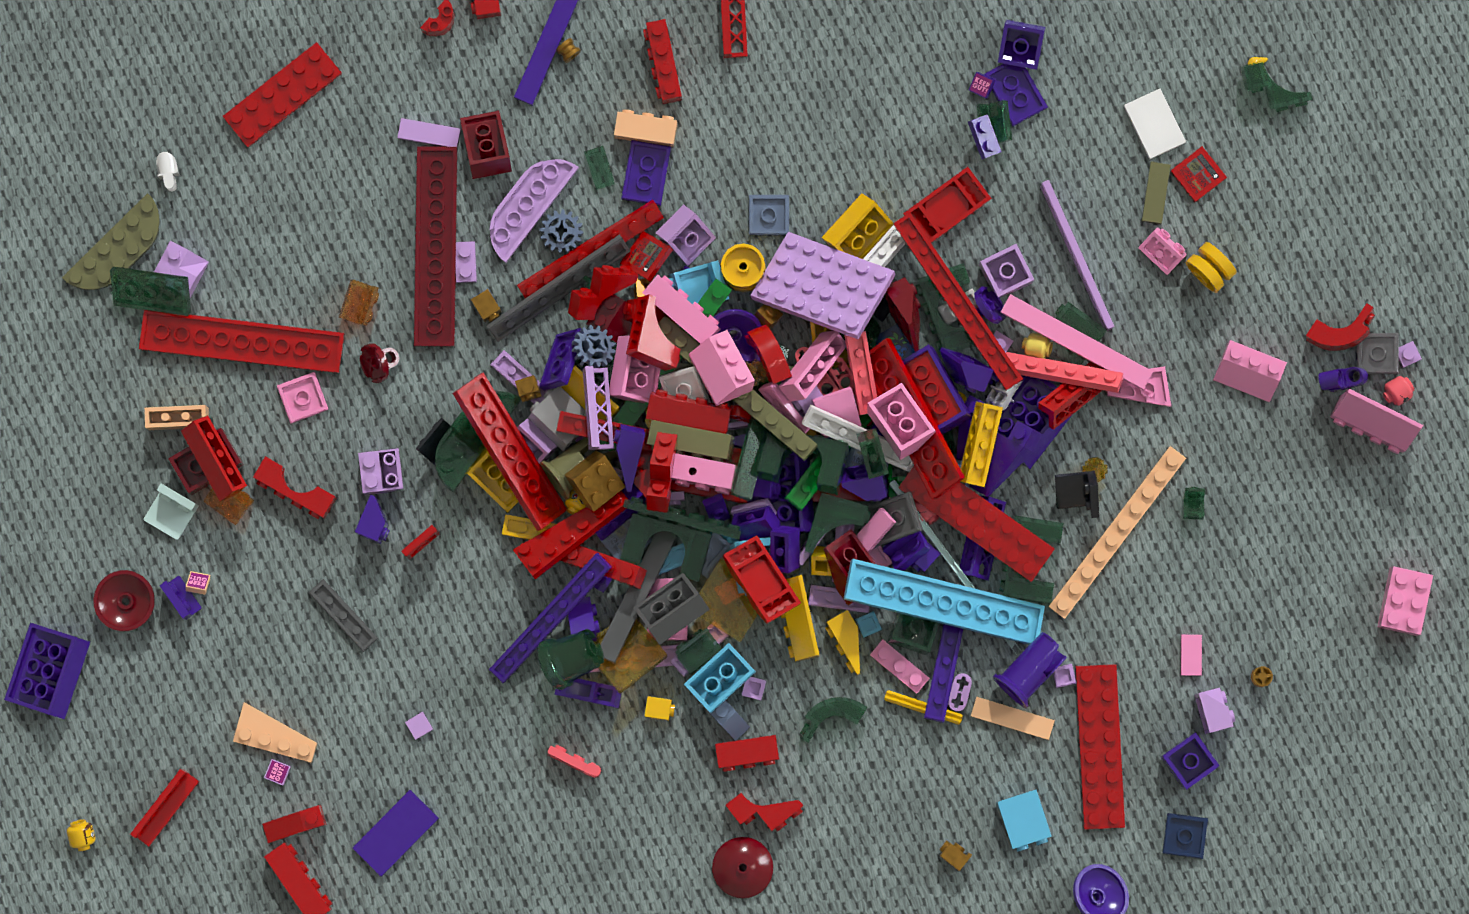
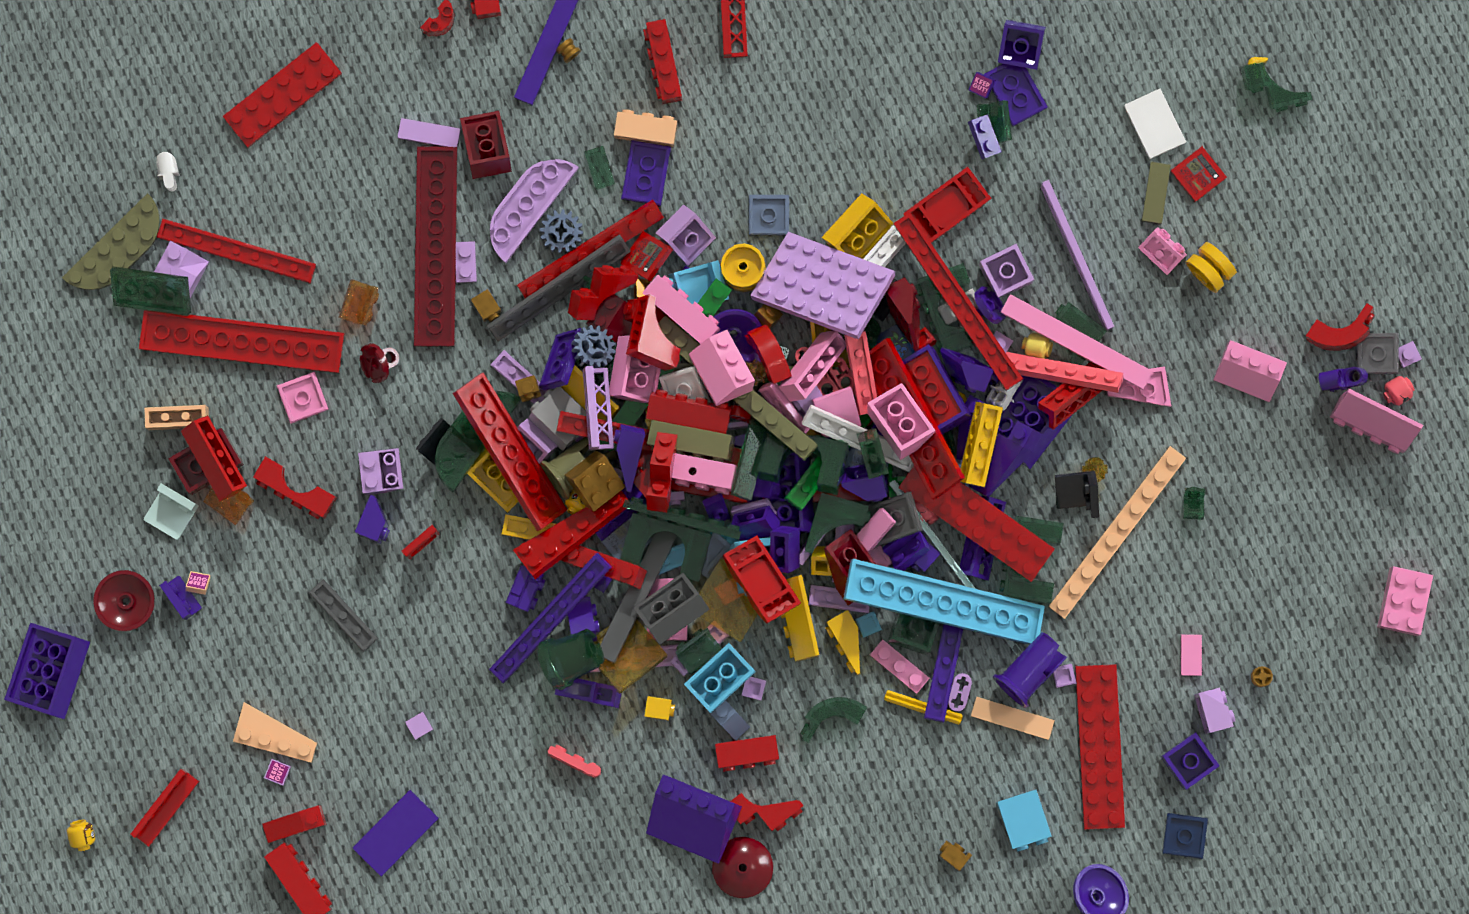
none -> red tile [157,218,316,284]
none -> dark purple brick [505,565,546,613]
none -> dark purple slope [646,774,742,864]
none -> red tile [919,327,937,350]

